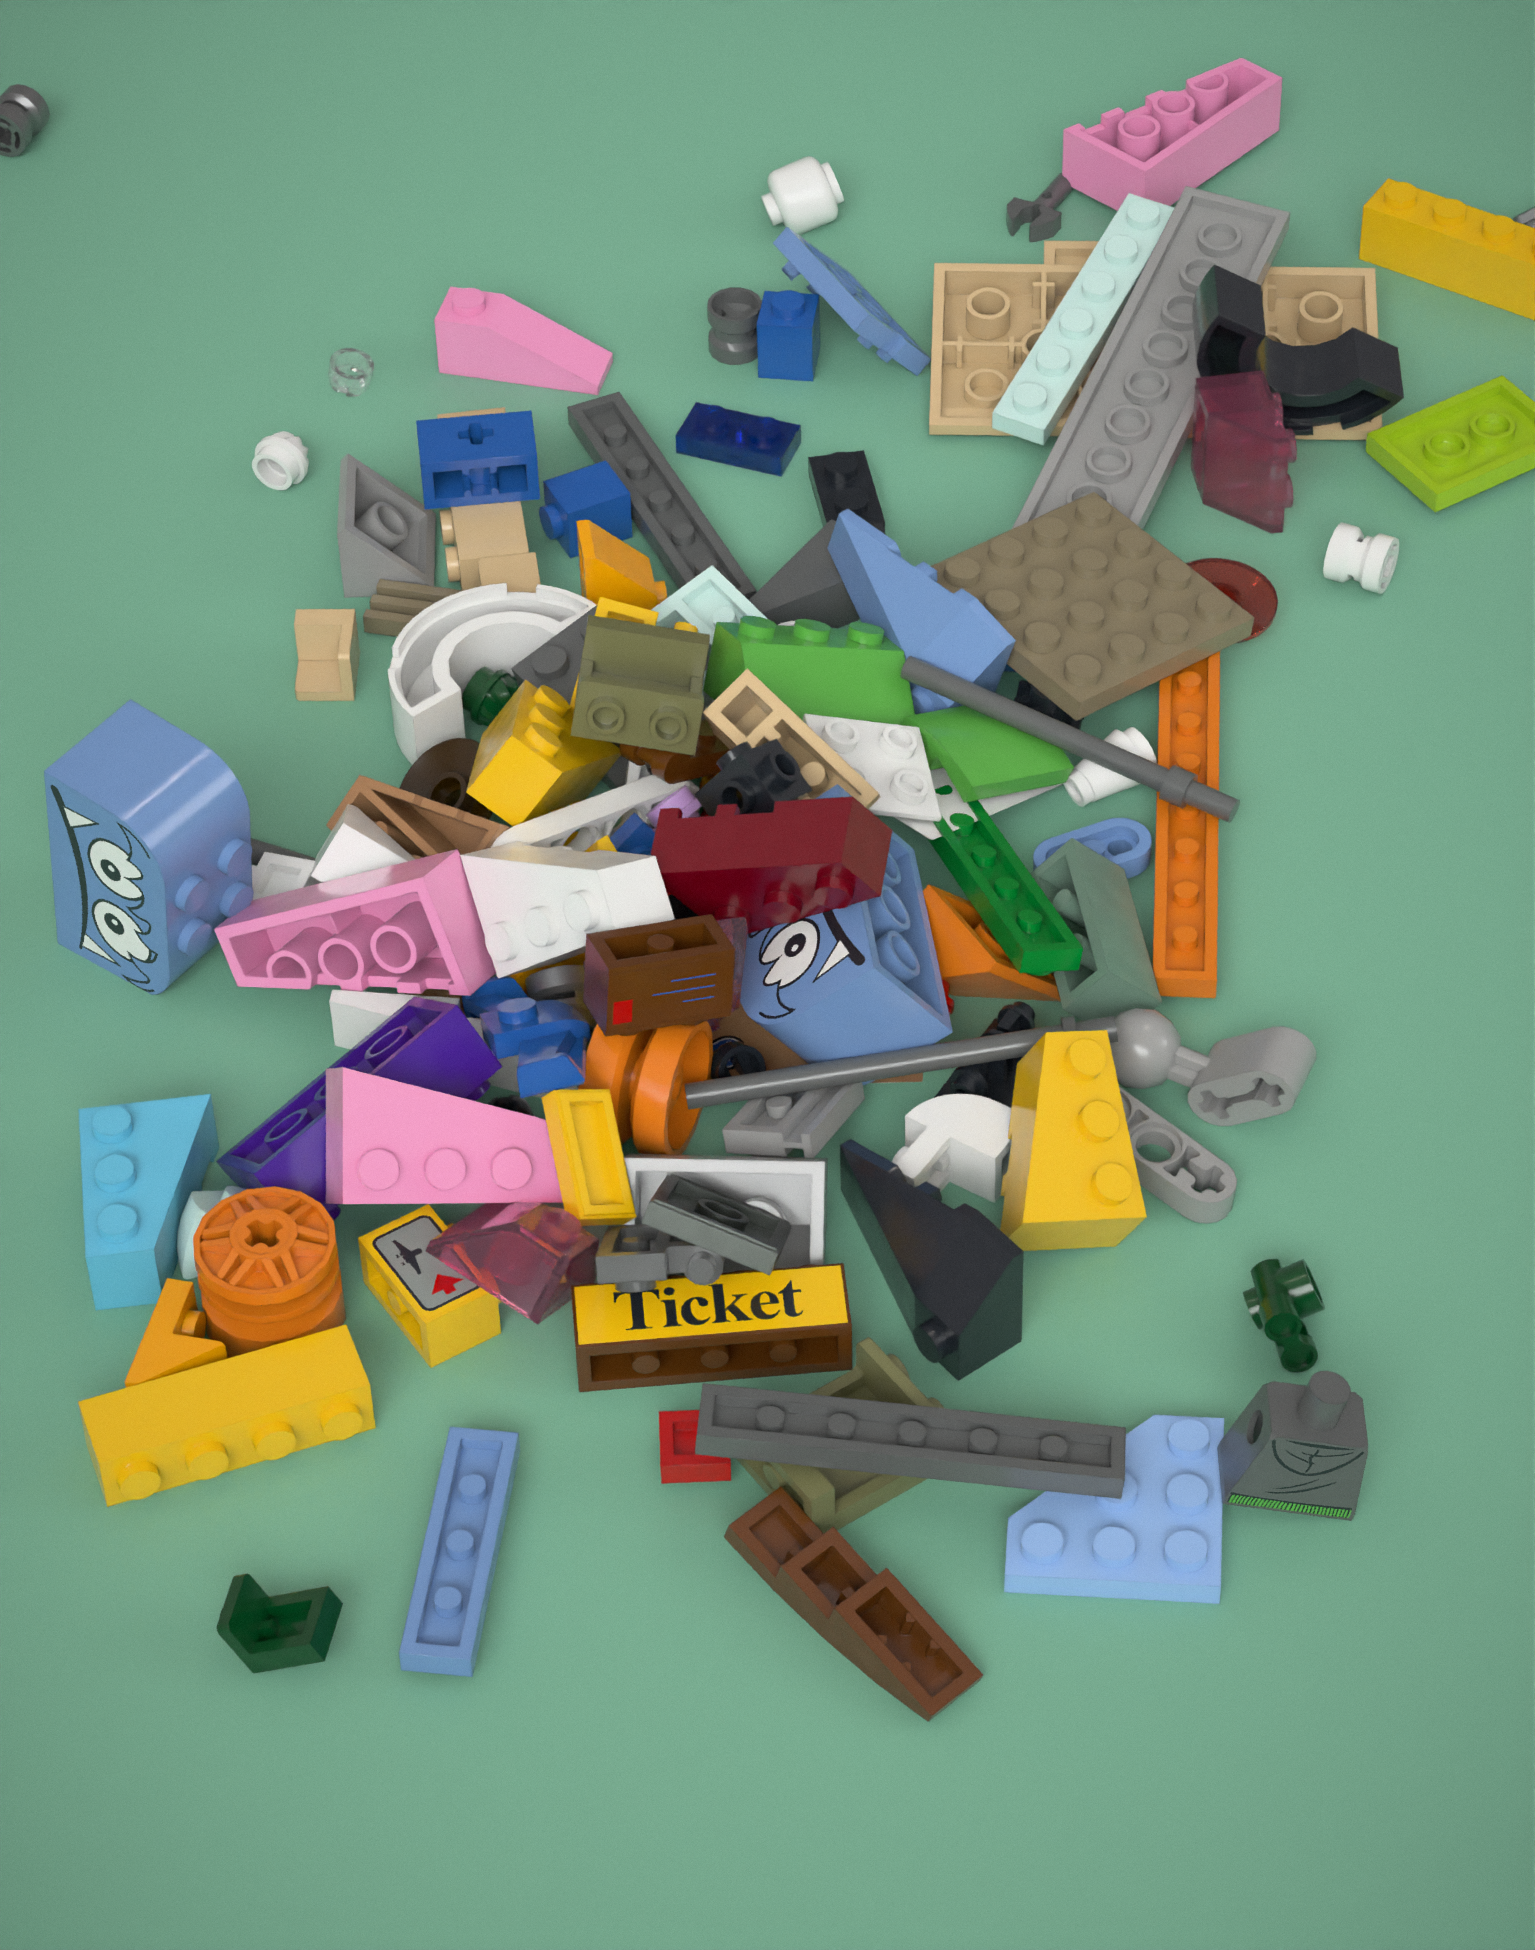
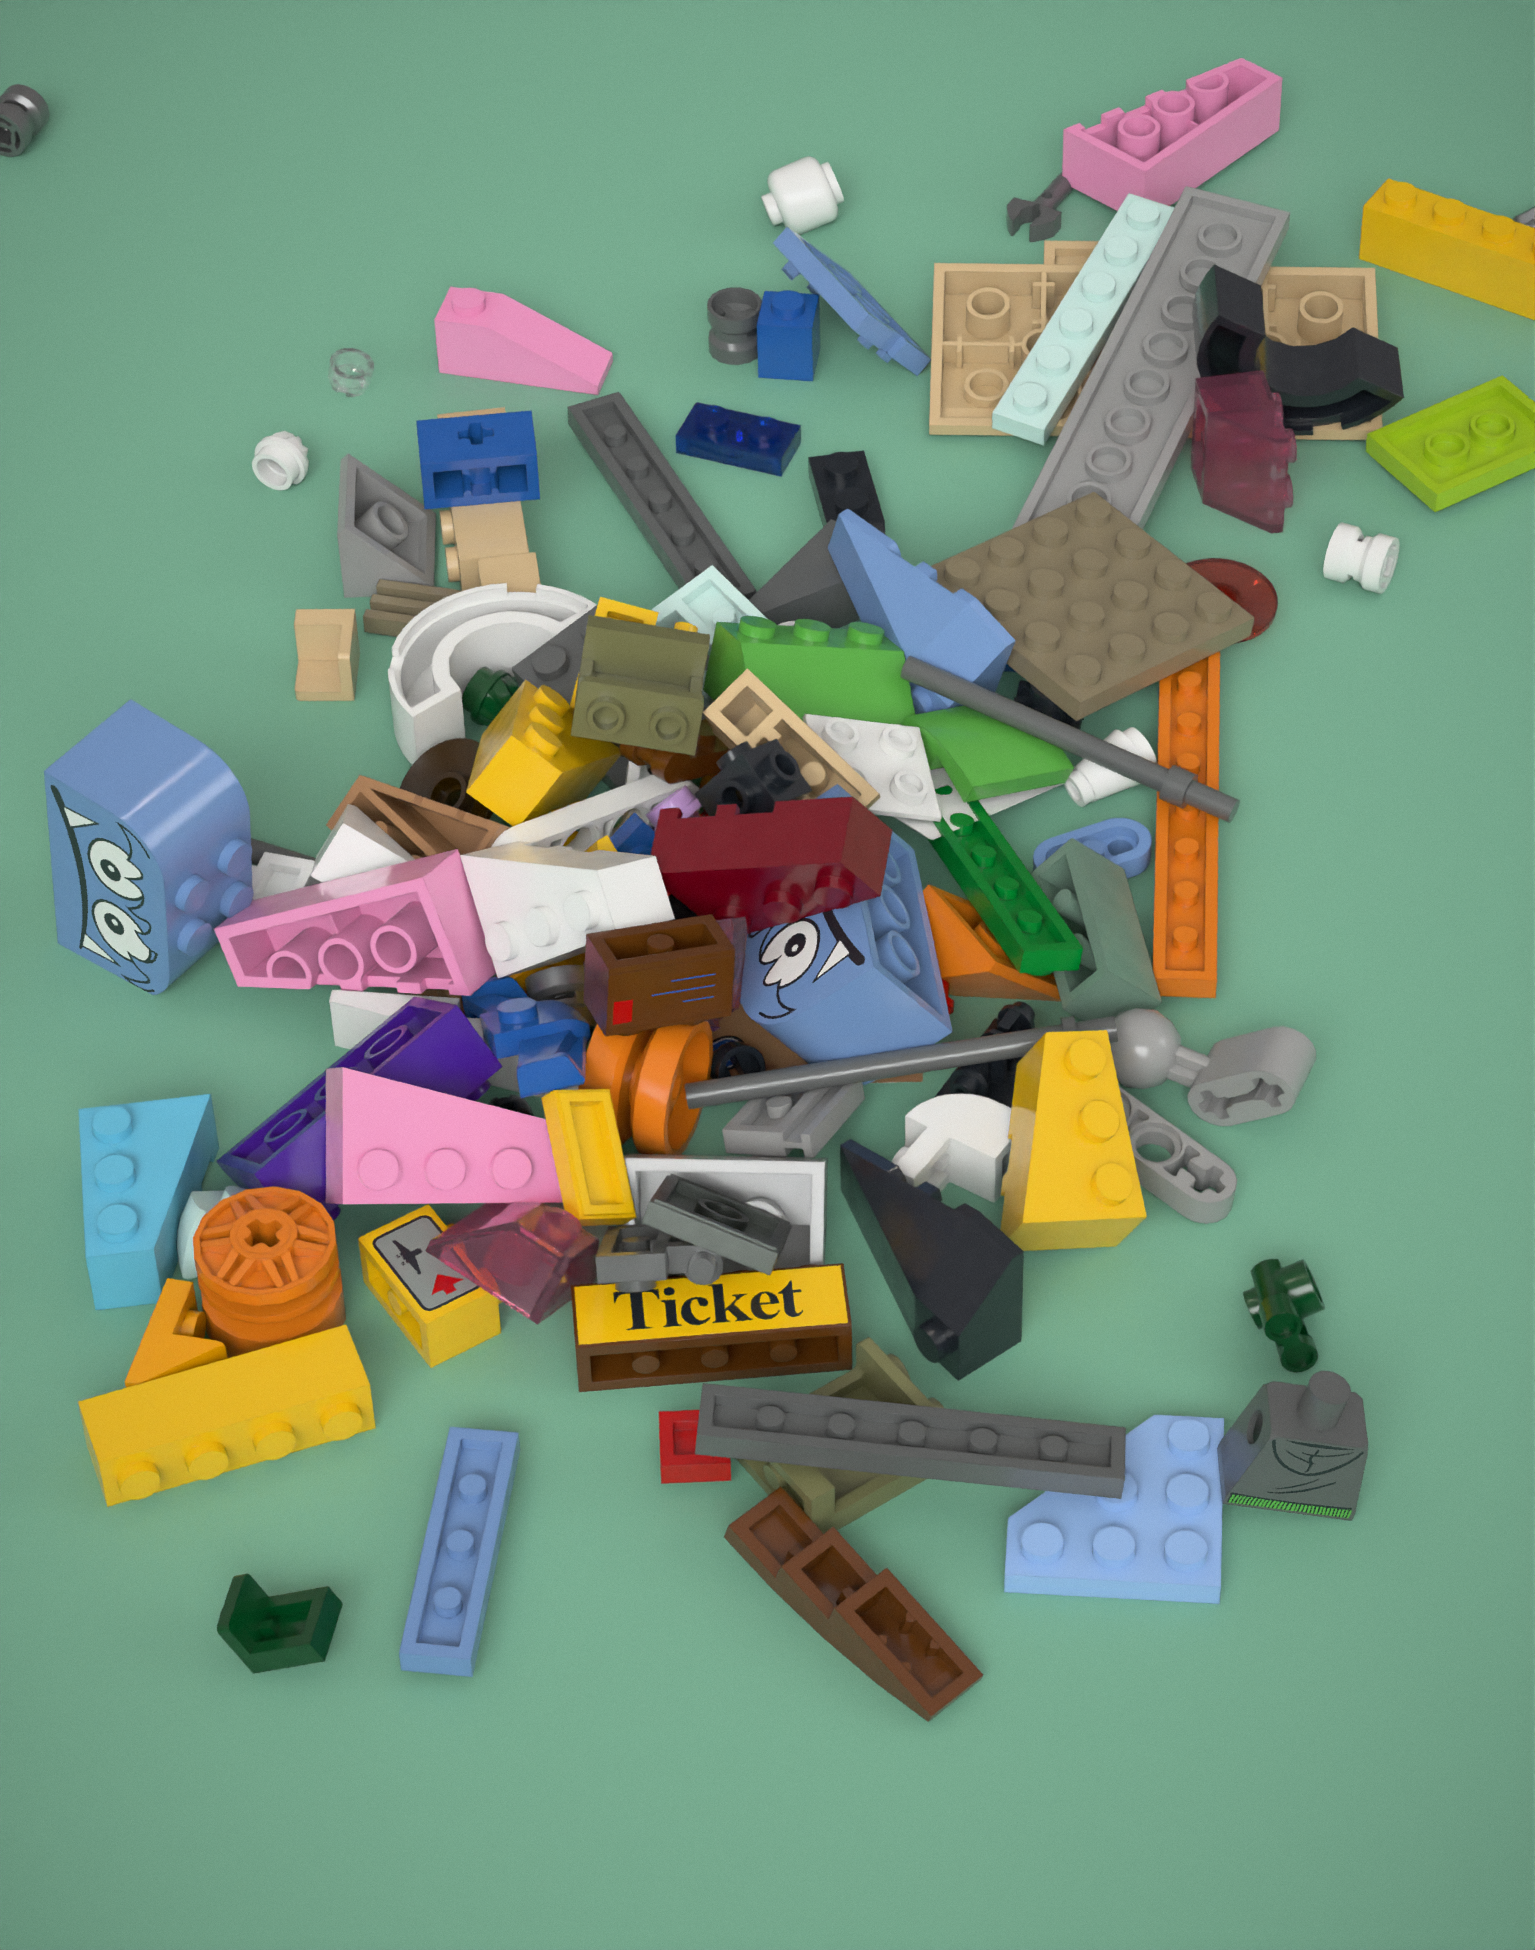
blue brick [539,460,633,558] -> none
light orange slope [576,520,668,610] -> none

